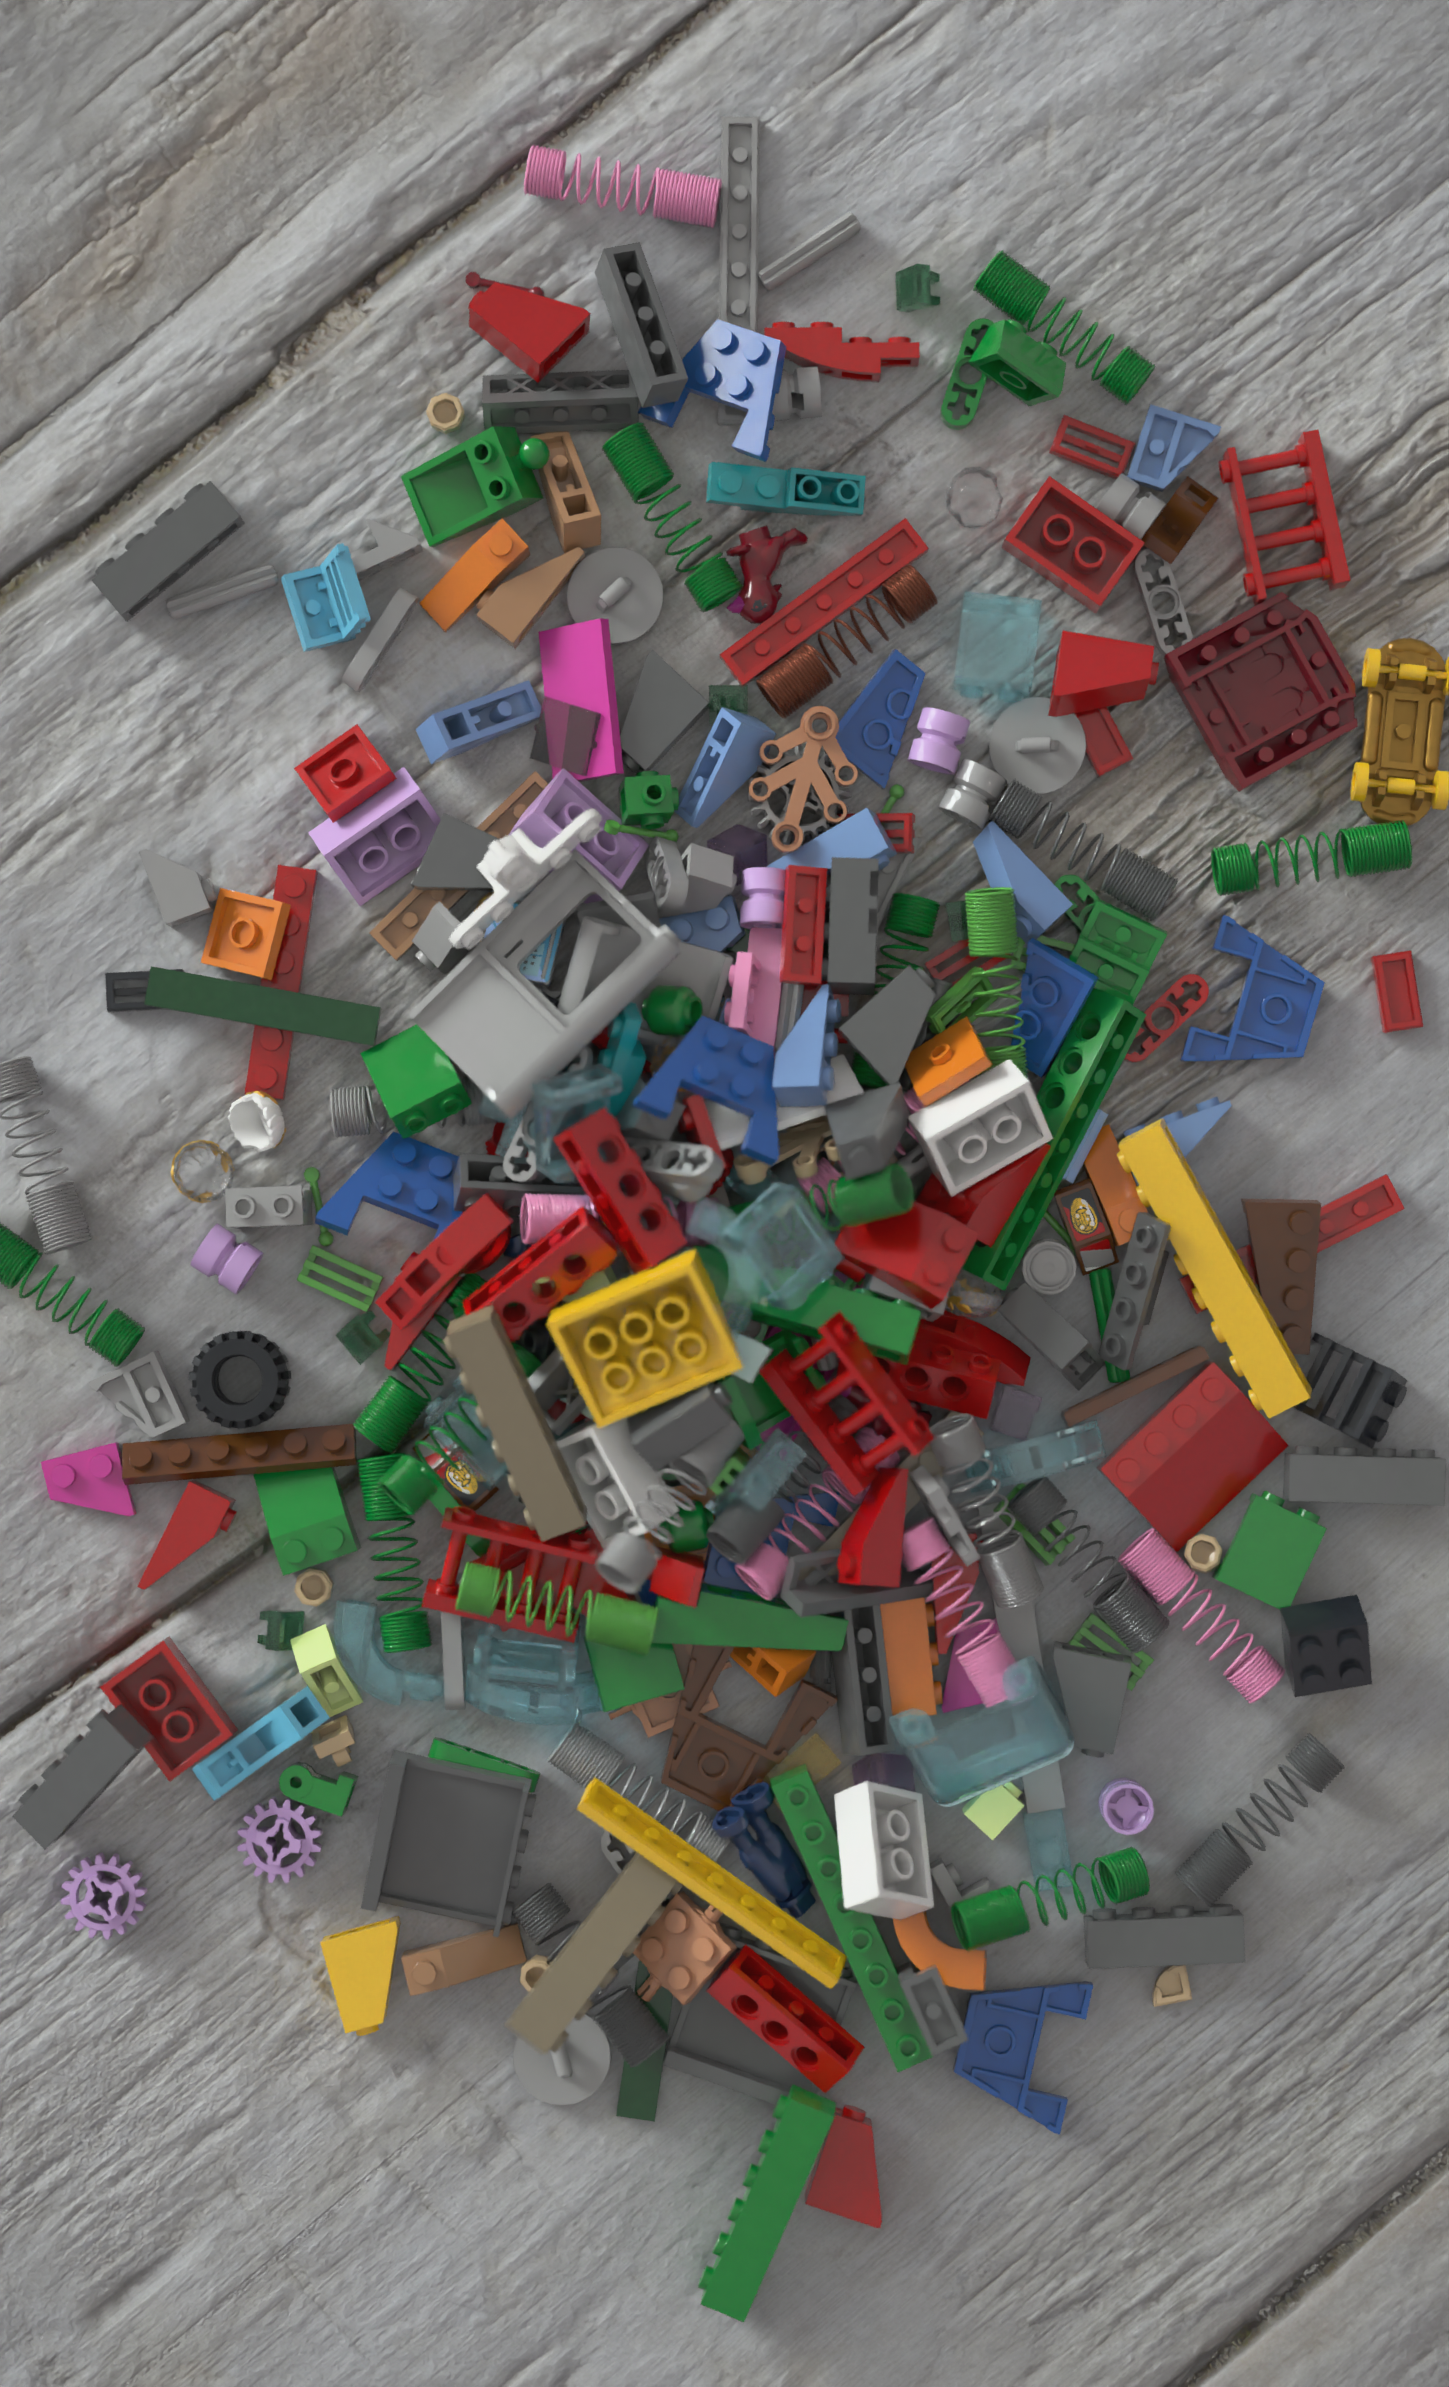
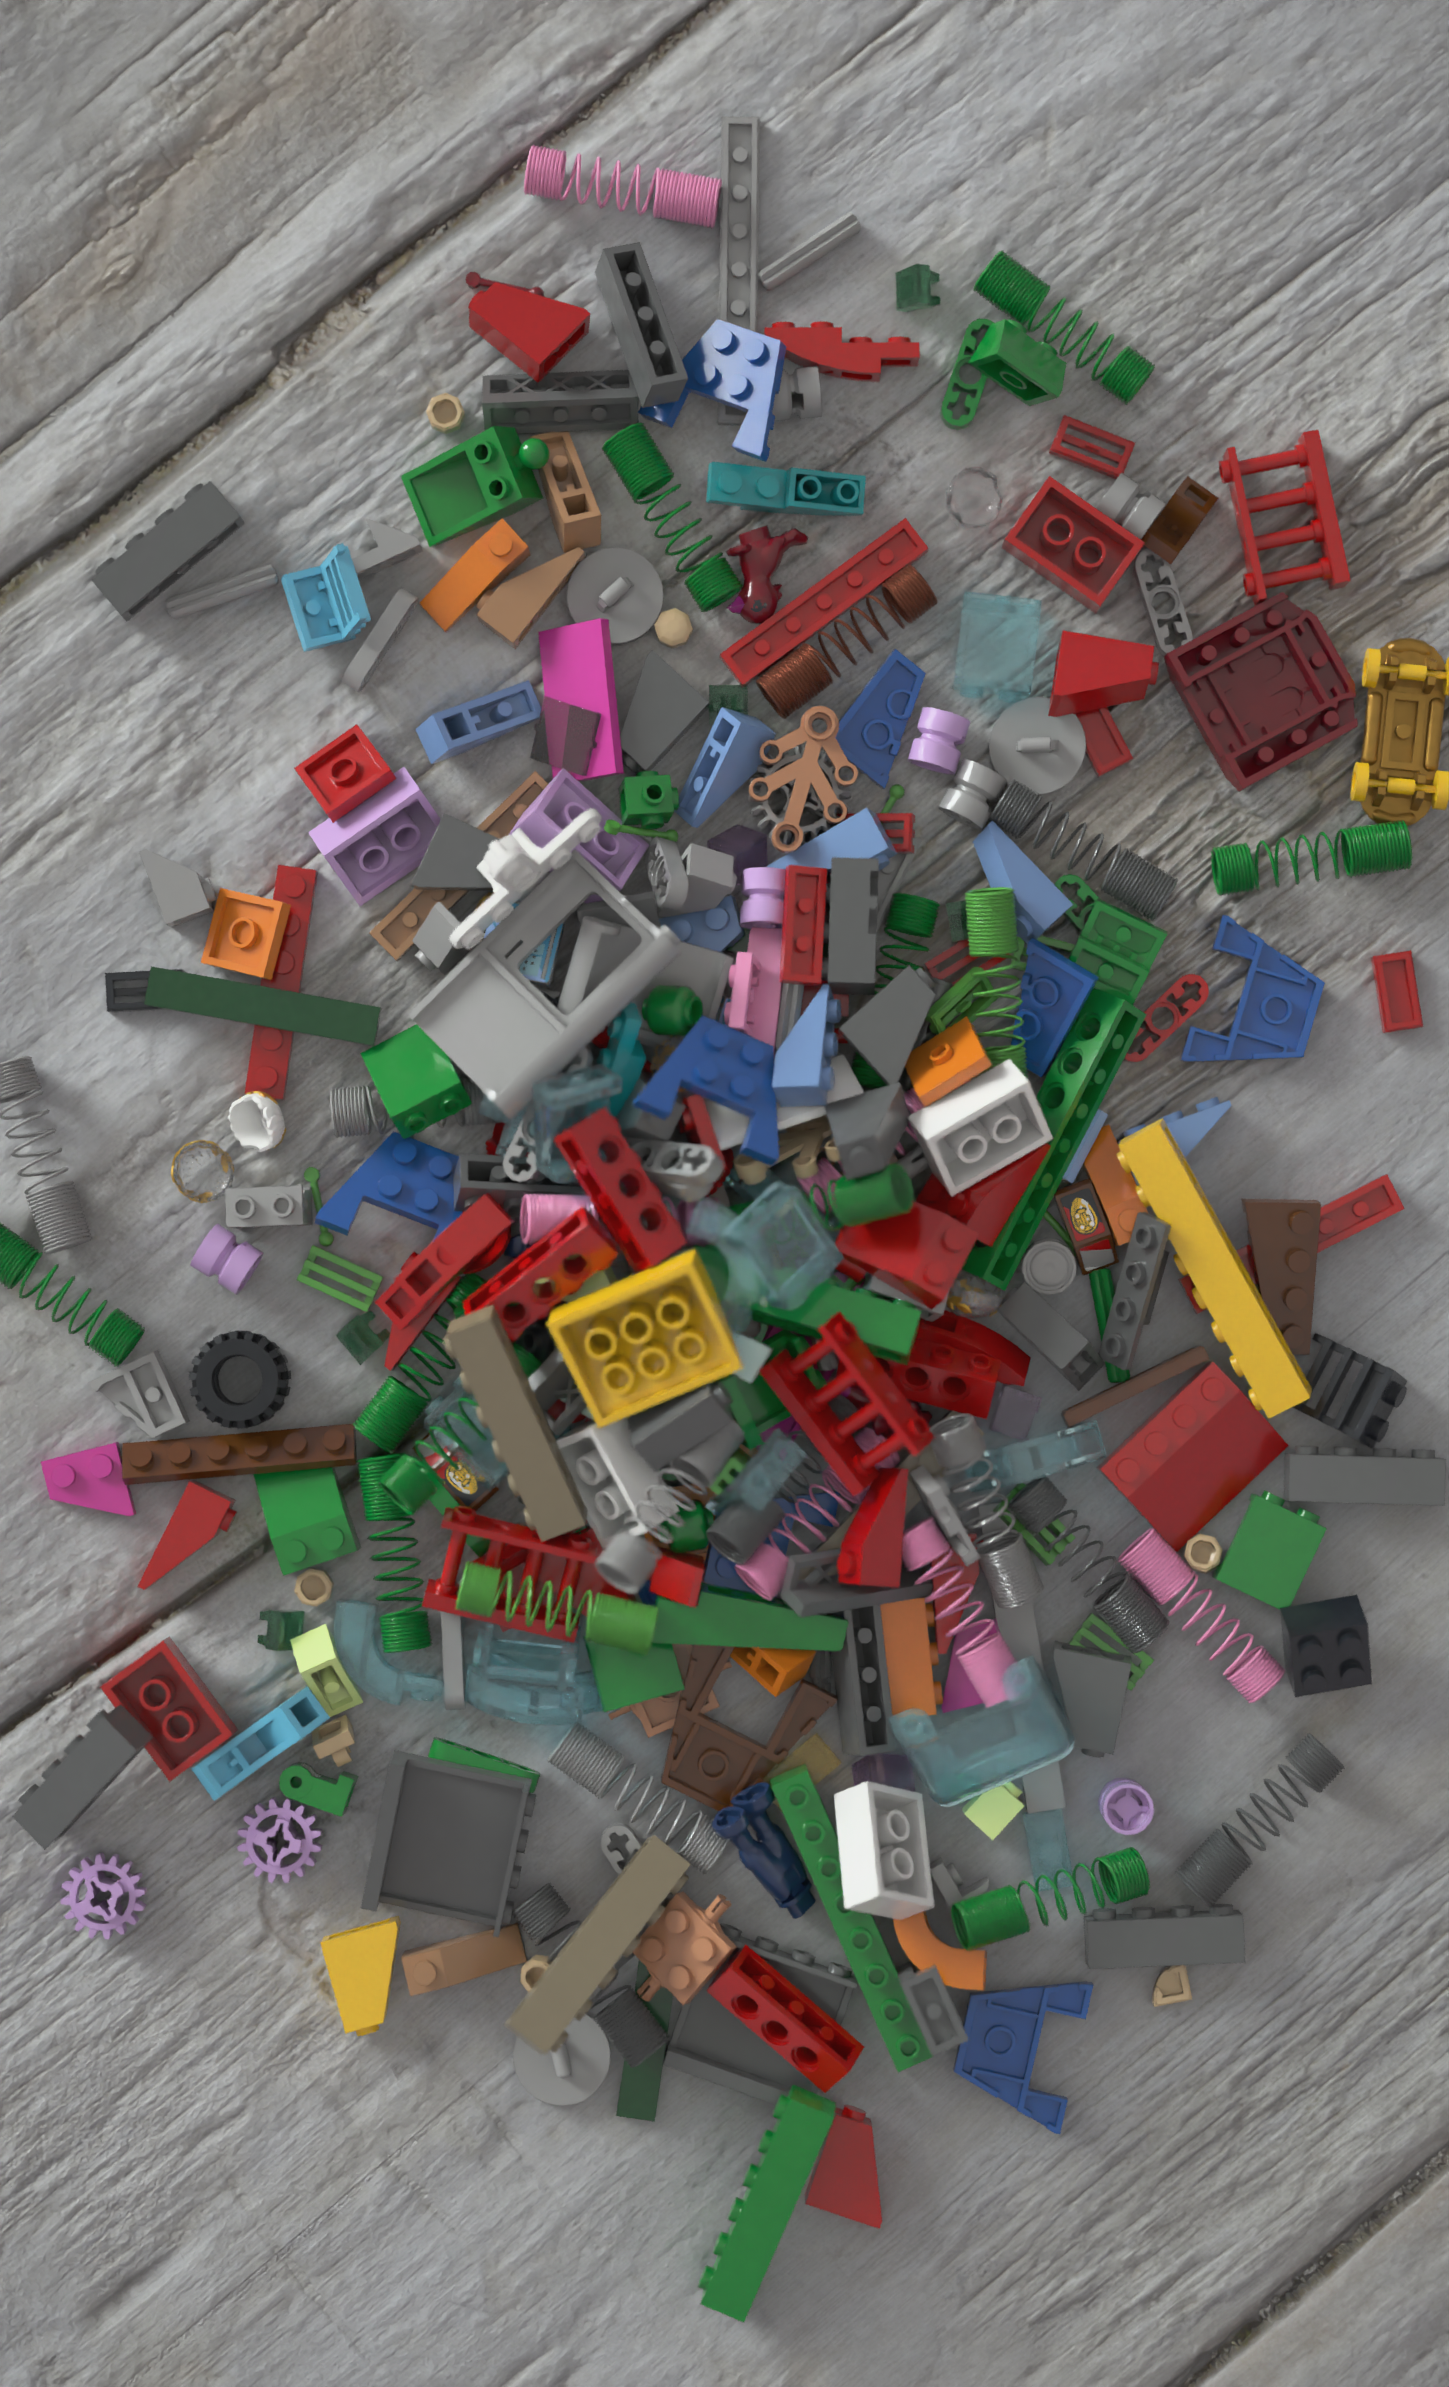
yellow tile [577,1777,847,1989] -> none
medium blue wing [1127,404,1221,492] -> none
none -> tan tile [654,608,693,649]

